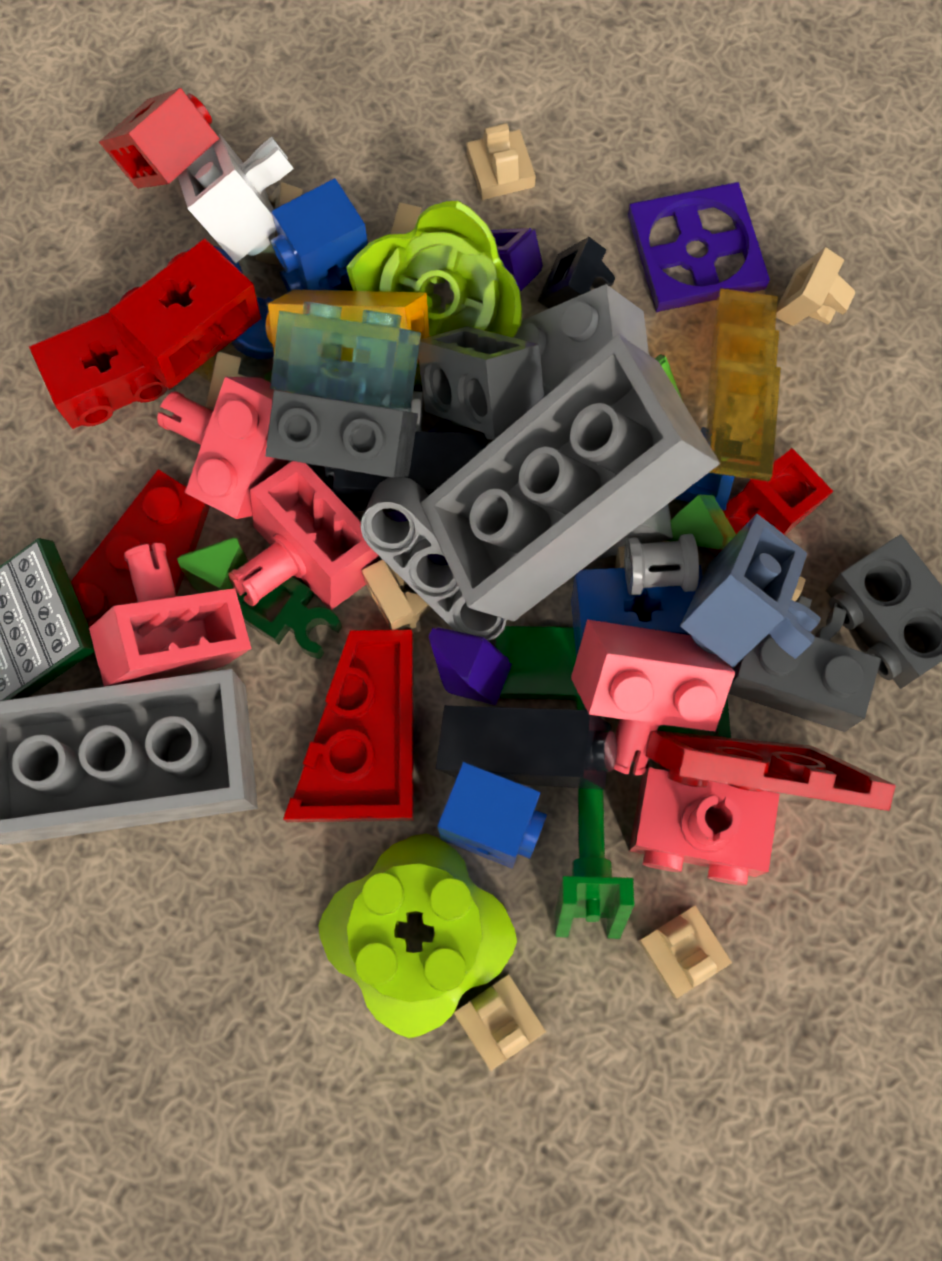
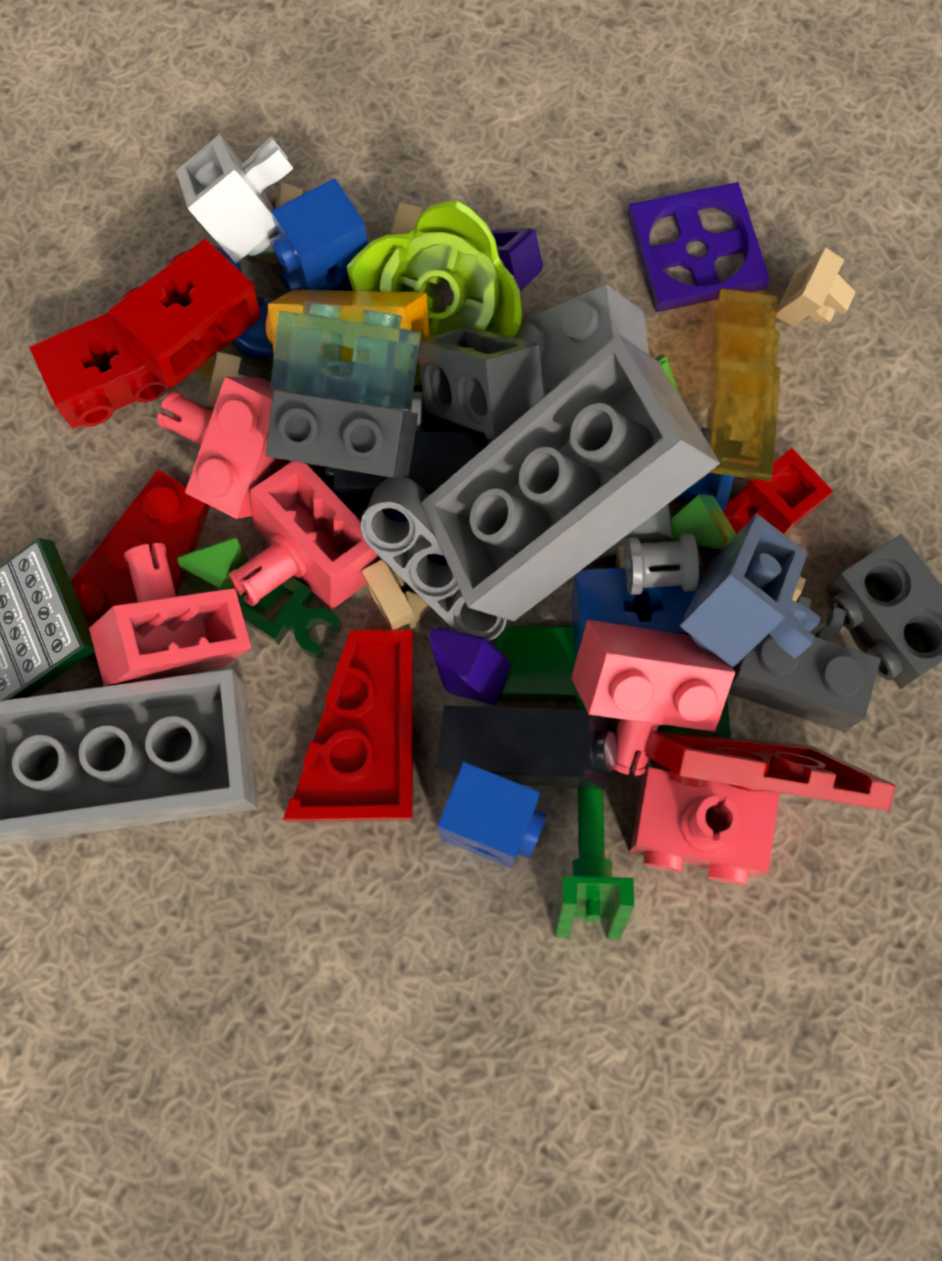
brick [99,87,220,189] -> none
lime brick [318,834,517,1038] -> none
tan tile [454,974,546,1071] -> none
tan tile [467,123,536,200] -> none
black tile [538,237,615,309] -> none
tan tile [638,905,732,999] -> none

